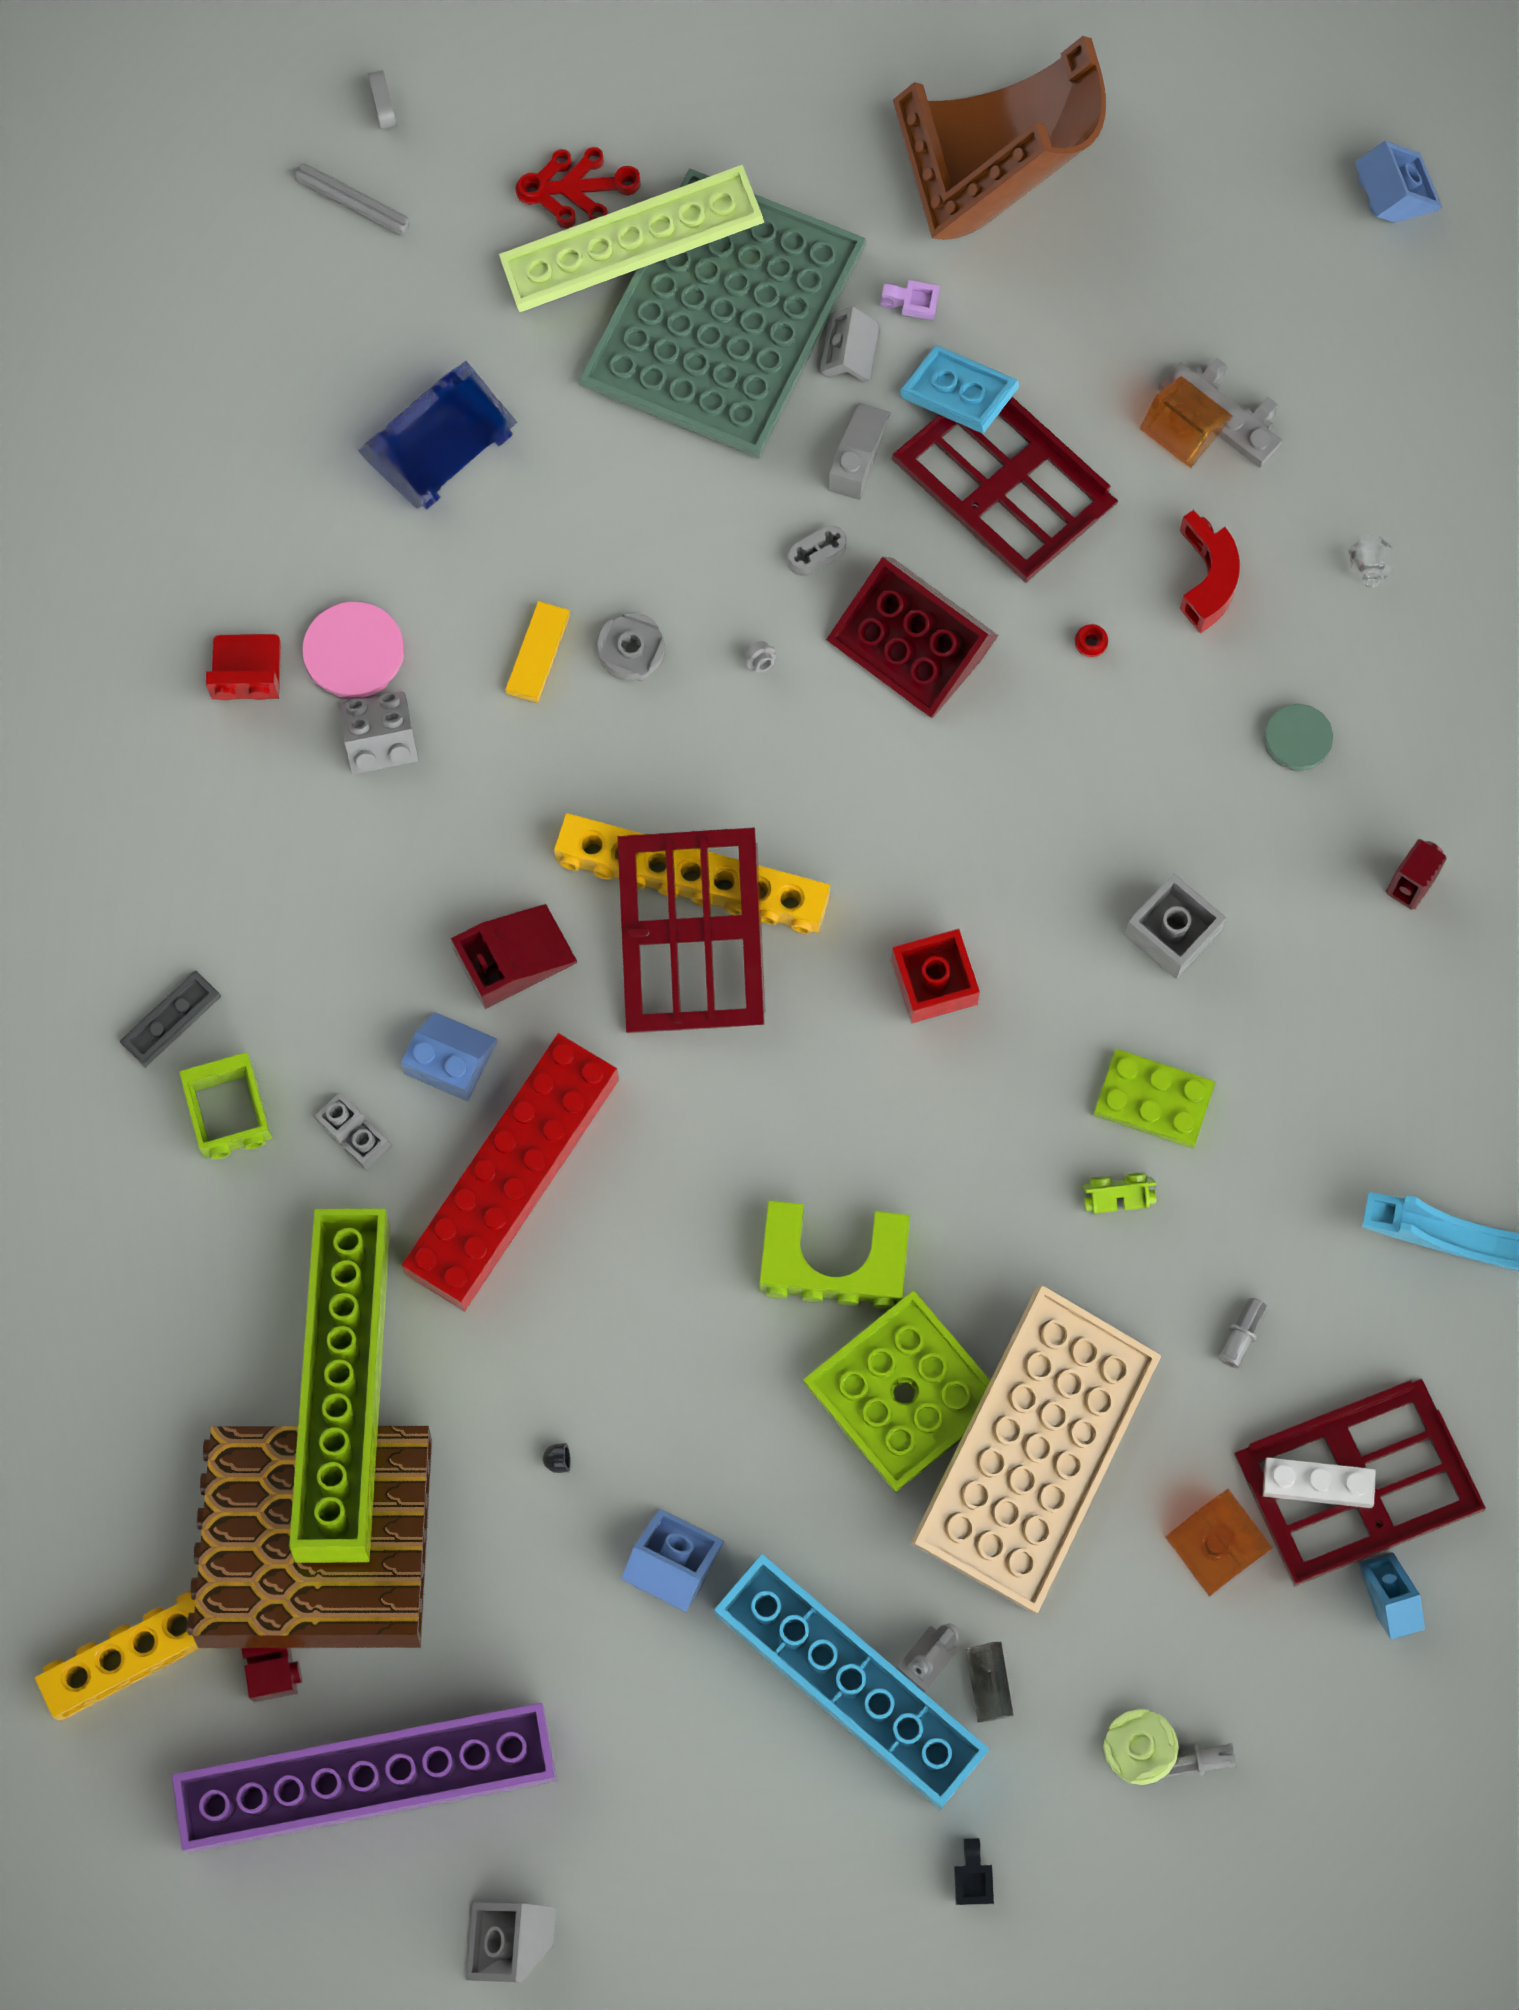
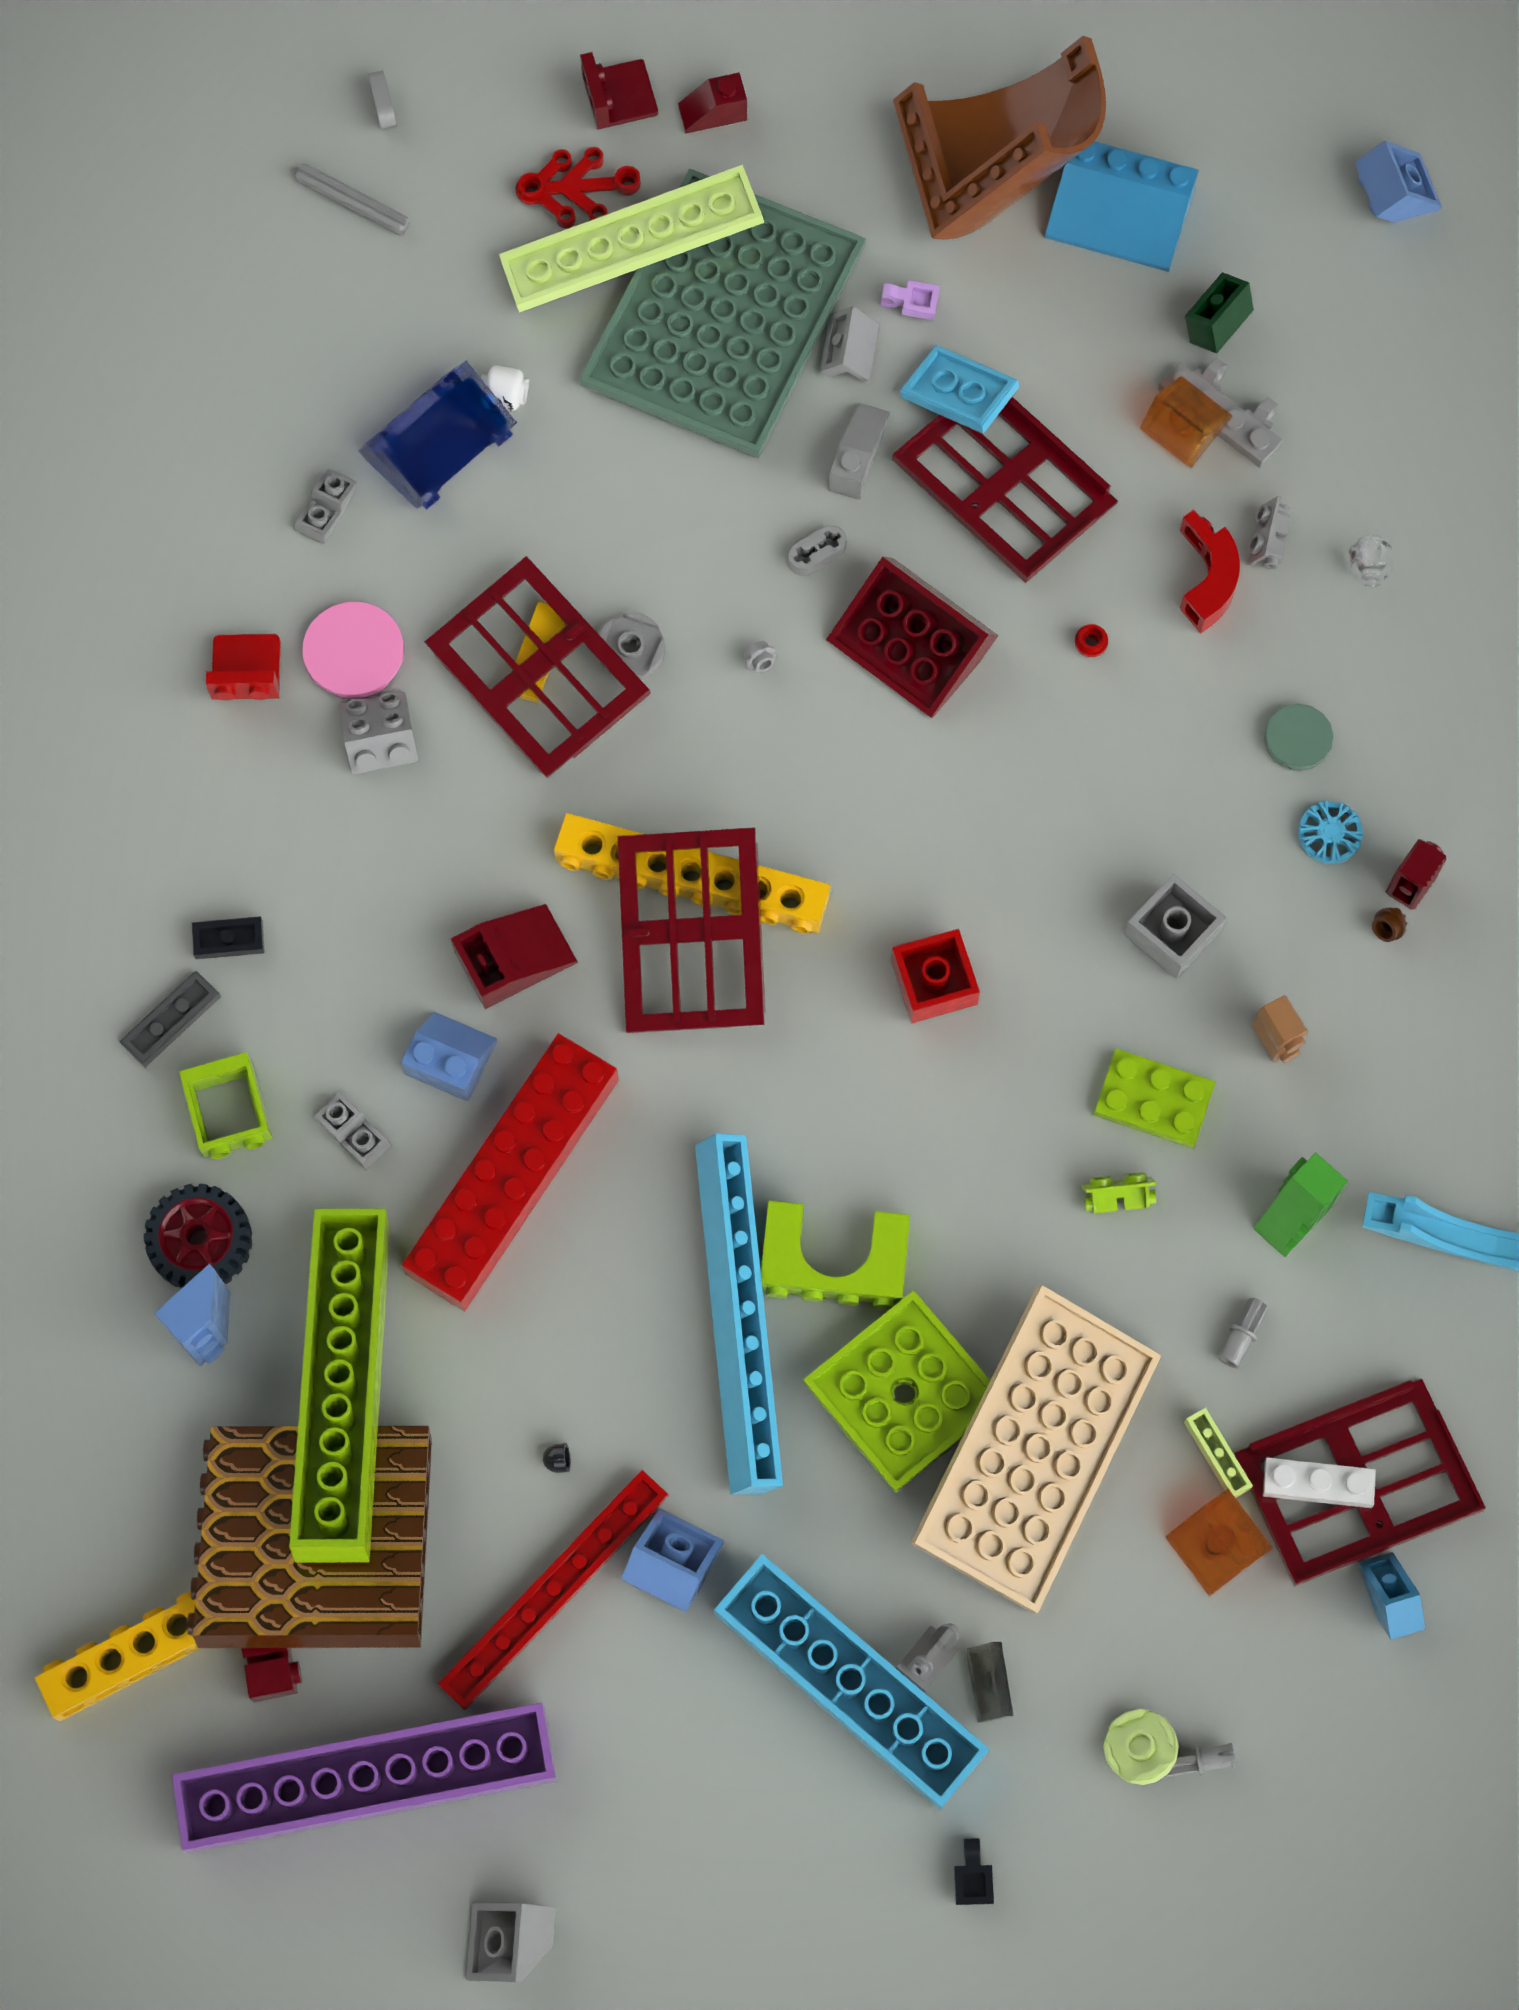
none -> wheel [144,1184,252,1289]
none -> medium blue slope [154,1264,231,1366]
none -> black plate [192,916,265,960]
none -> light grey slope [295,469,357,543]
none -> dark red door [424,556,651,779]
none -> red plate [438,1470,669,1711]
none -> white head [479,365,529,411]
none -> dark red bracket [580,52,658,130]
none -> dark red slope [678,72,747,134]
none -> medium azure brick [695,1133,783,1495]
none -> dark azure slope [1044,141,1199,272]
none -> yellowish green piece [1184,1408,1253,1501]
none -> dark green brick [1185,272,1254,354]
none -> light grey hinge [1248,496,1292,569]
none -> medium nougat brick [1251,995,1308,1063]
none -> bright green wedge [1253,1152,1348,1257]
none -> medium azure wheel [1298,800,1363,864]
none -> reddish brown plate [1372,907,1408,942]

